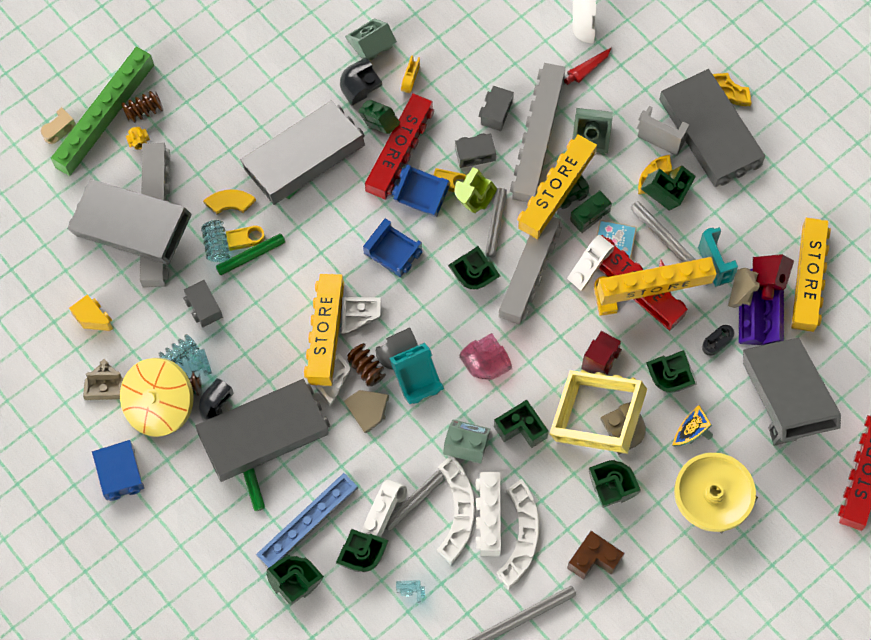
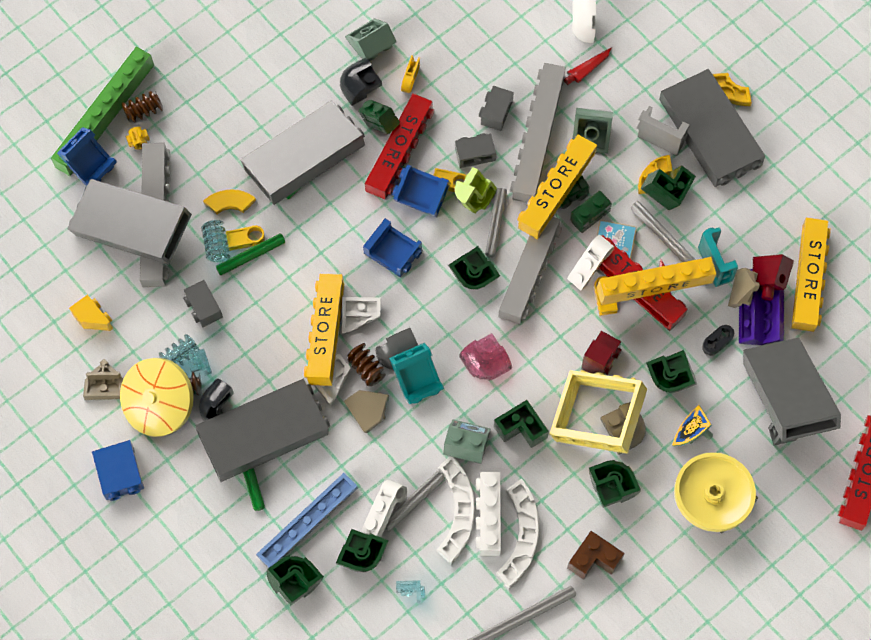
tan leg [41,107,76,144] -> none
none -> blue panel [57,127,117,185]

